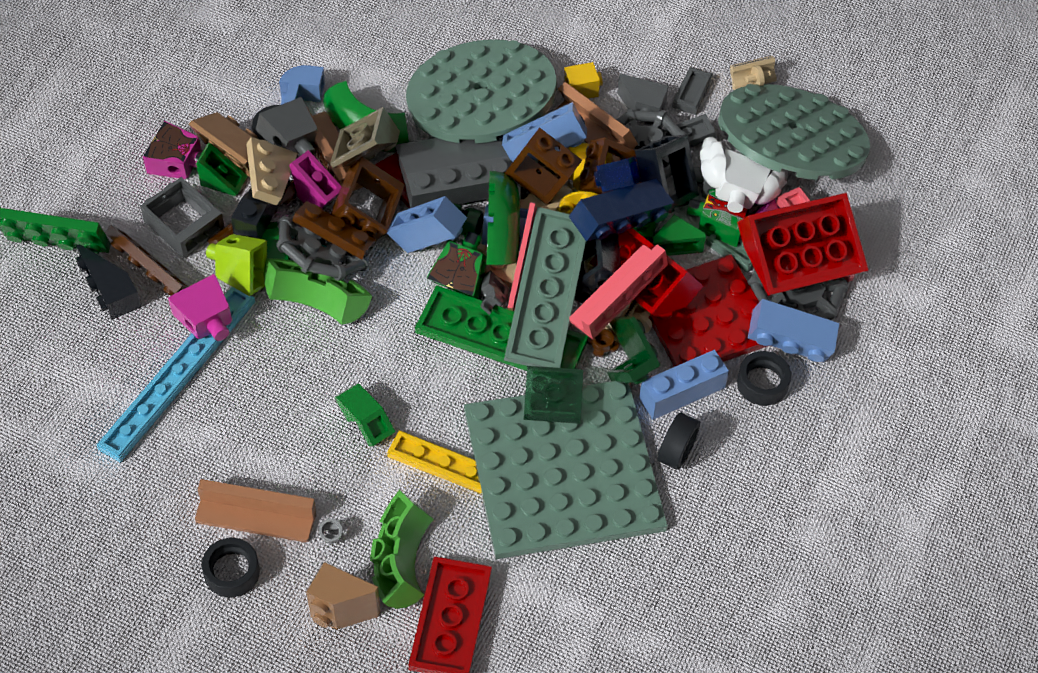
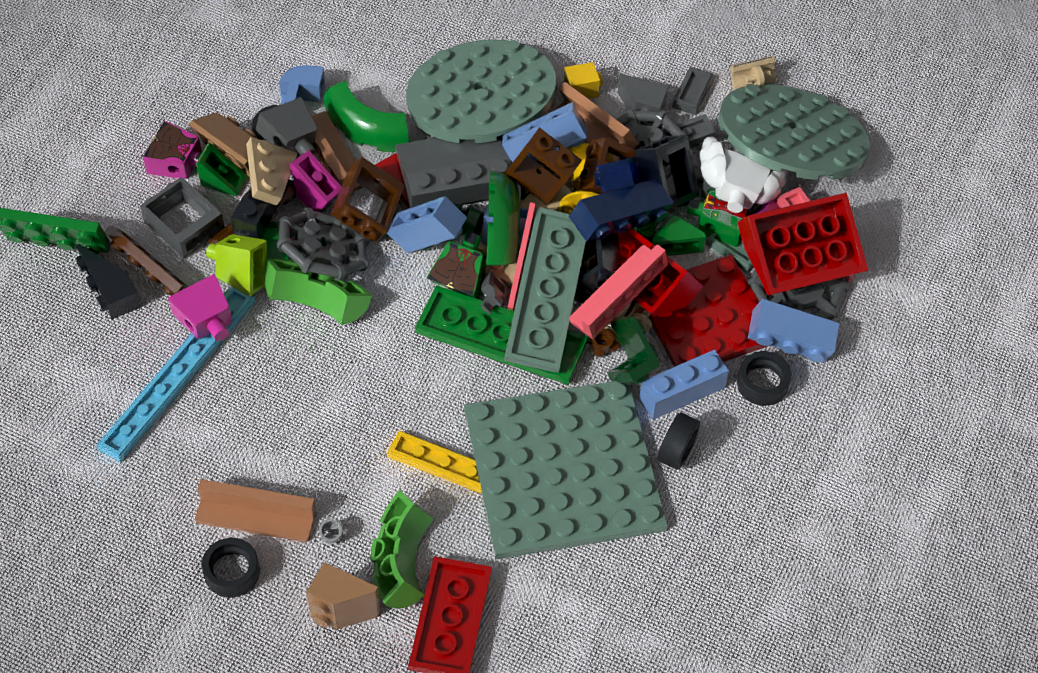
reddish brown plate [292,201,376,260] -> none
dark tan slope [330,107,400,168] -> none
green slope [334,383,396,446] -> none
clear green plate [523,366,583,424] -> none

